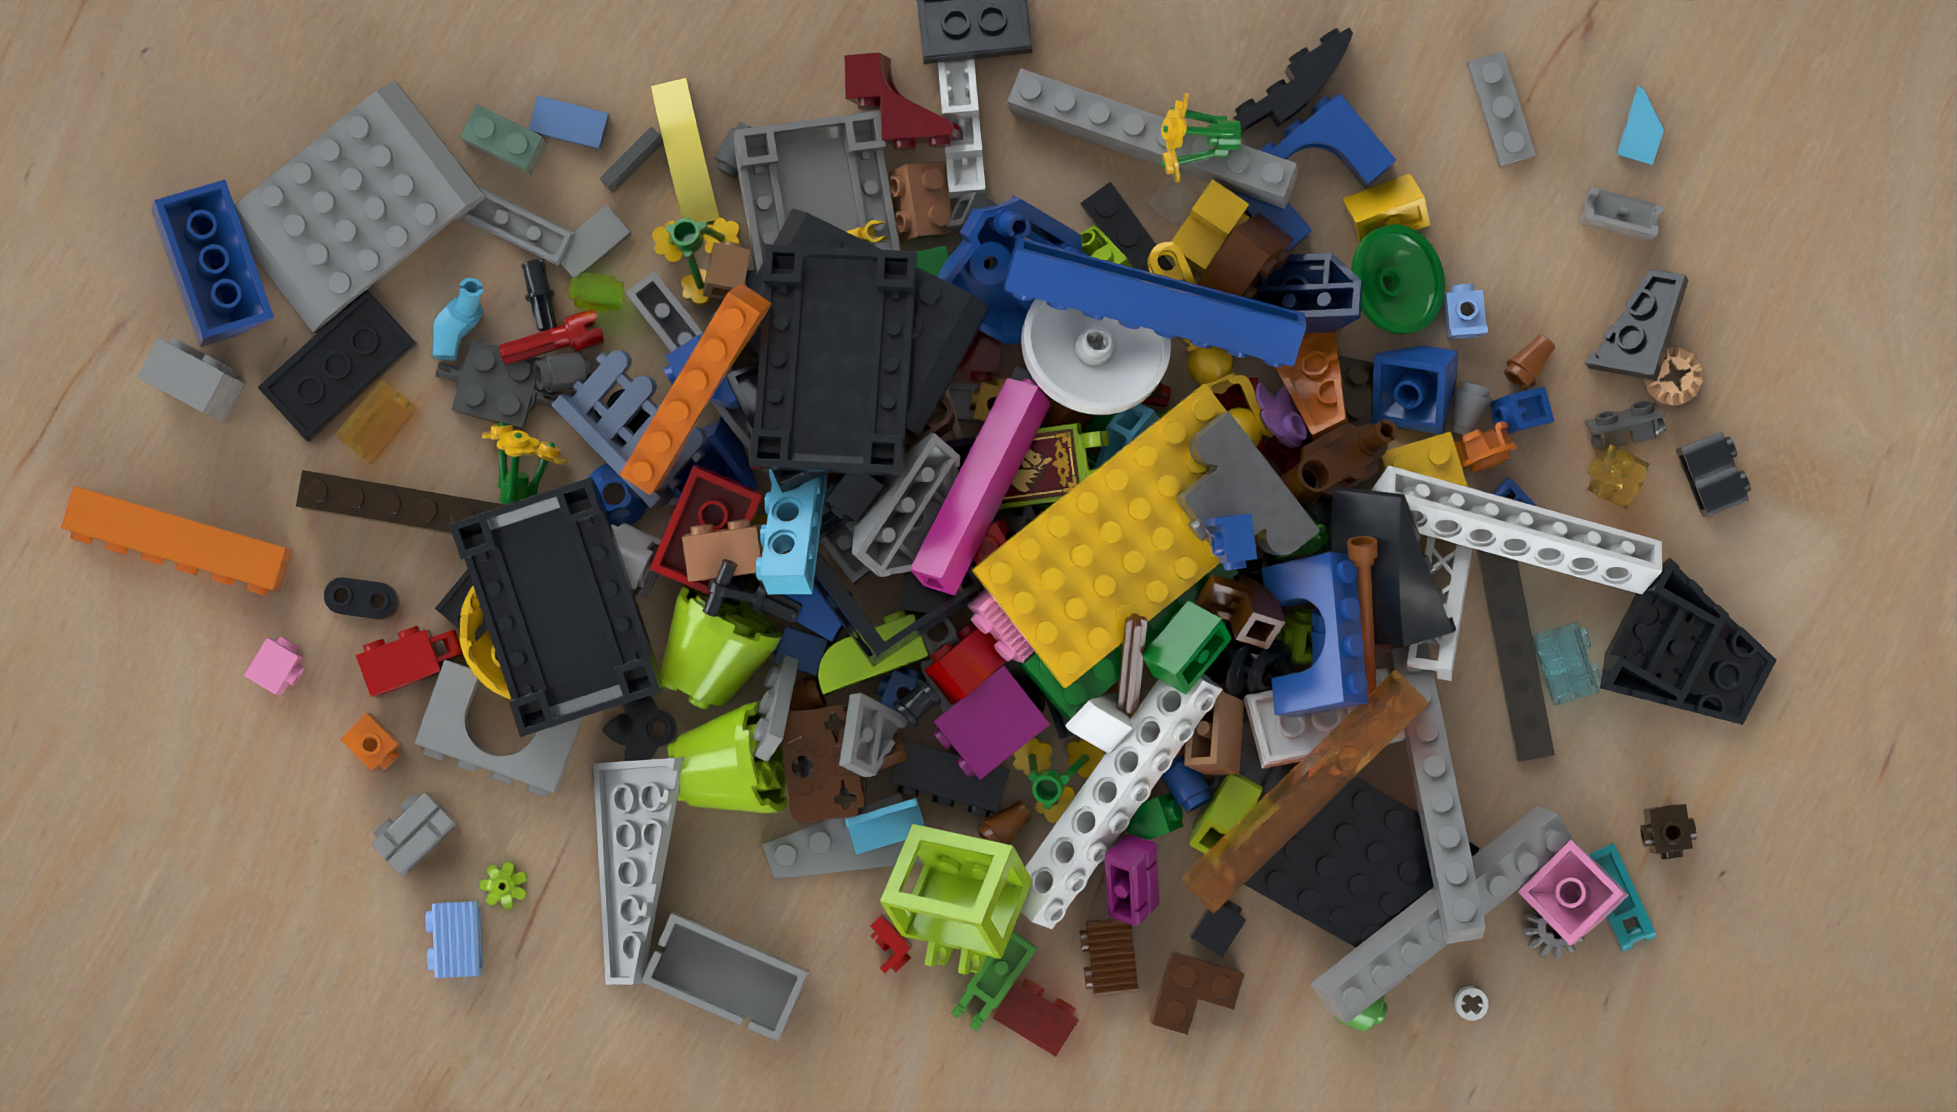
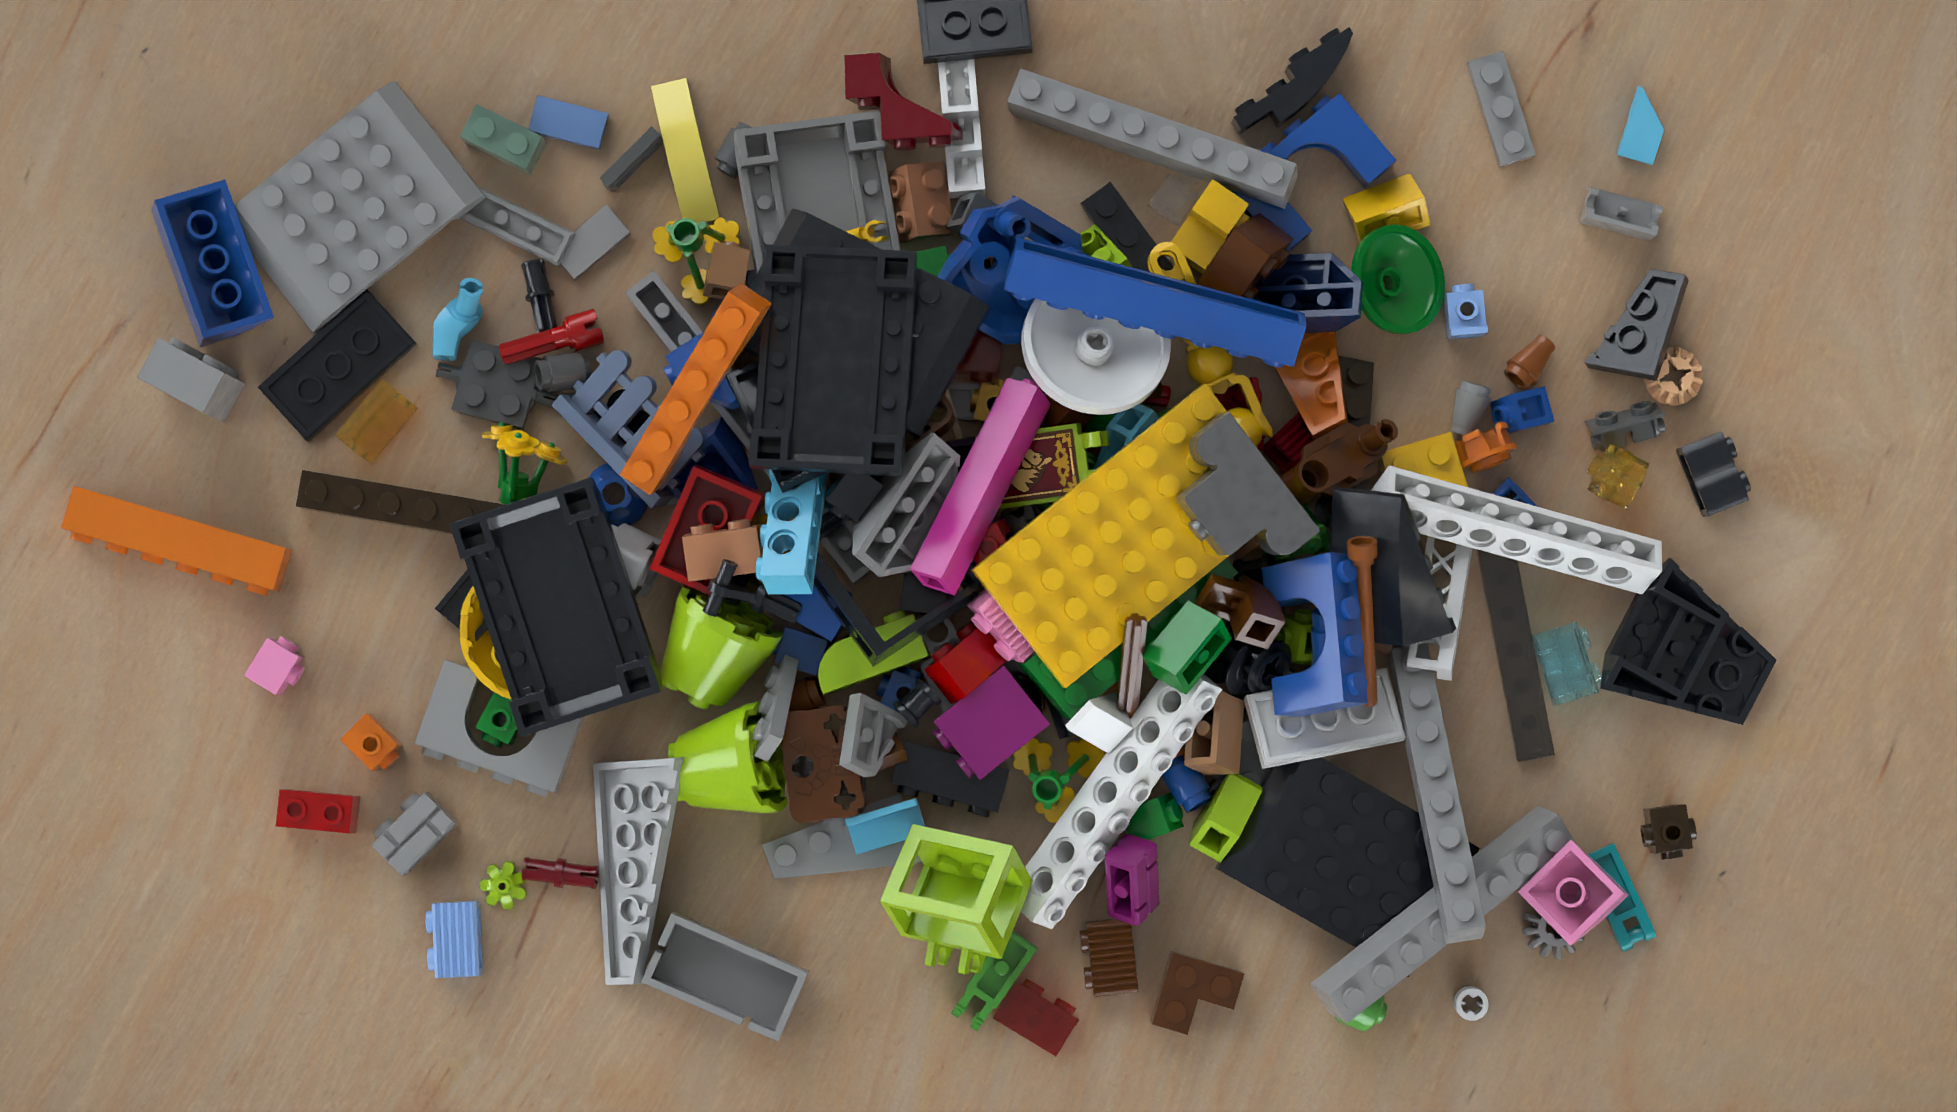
black plate [324,577,399,620] -> none
red brick [355,626,463,697] -> none
clear neon green brick [569,271,624,313] -> none
black plate [603,696,677,761] -> none
red bracket [870,914,912,974] -> none
dark orange cone [977,800,1033,845] -> none
plant [1161,92,1241,183] -> none
clear orange brick [1181,669,1430,914] -> none
black brick [1189,897,1246,958] -> none
blue brick [1206,513,1257,570] -> none
medium lavender plate [1256,383,1307,449] -> none
blue slope [1371,346,1458,434] -> none
none -> red brick [275,789,360,834]
none -> green brick [475,692,519,748]
none -> dark red pin [521,857,599,889]

